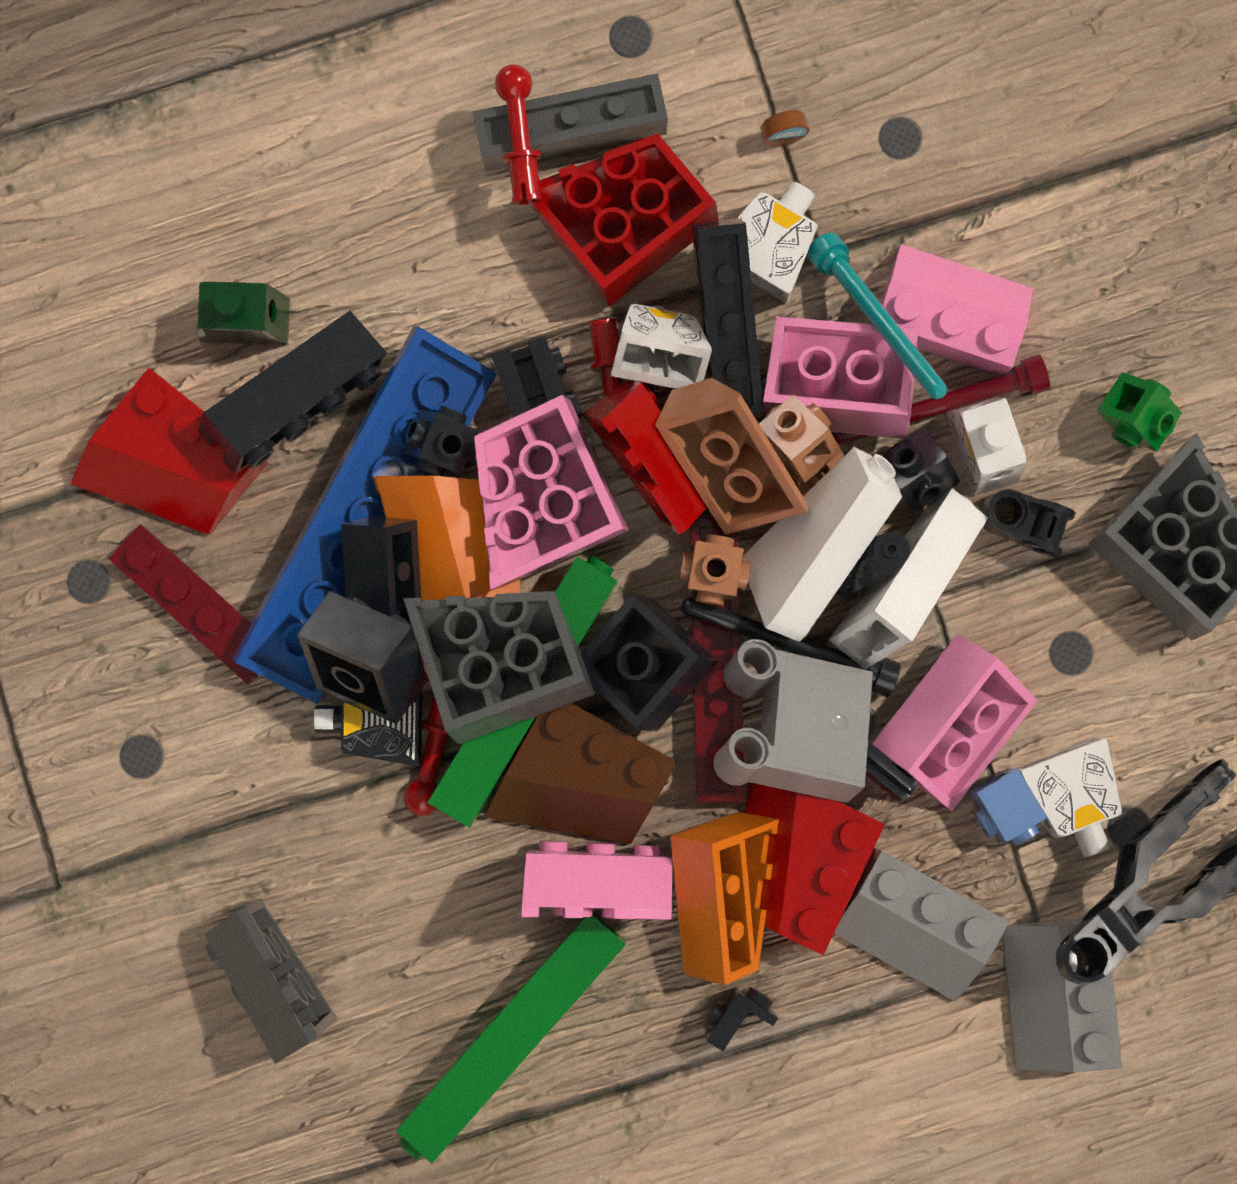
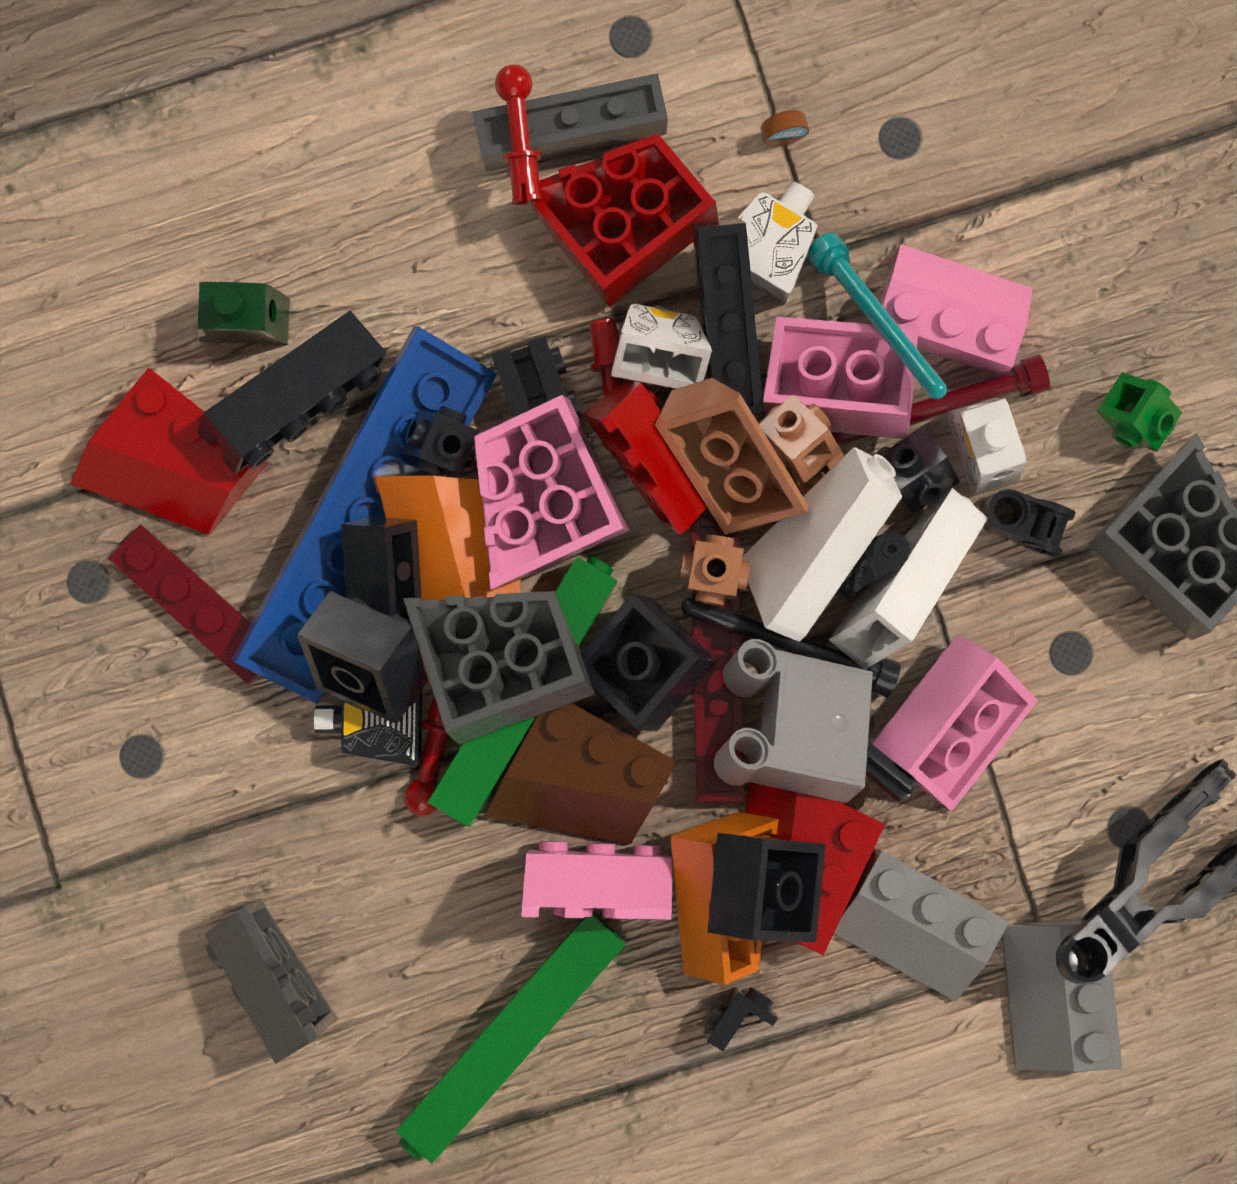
medium blue brick [969,768,1047,845] -> none
white torso [1018,738,1122,857] -> none
none -> black brick [707,833,826,942]

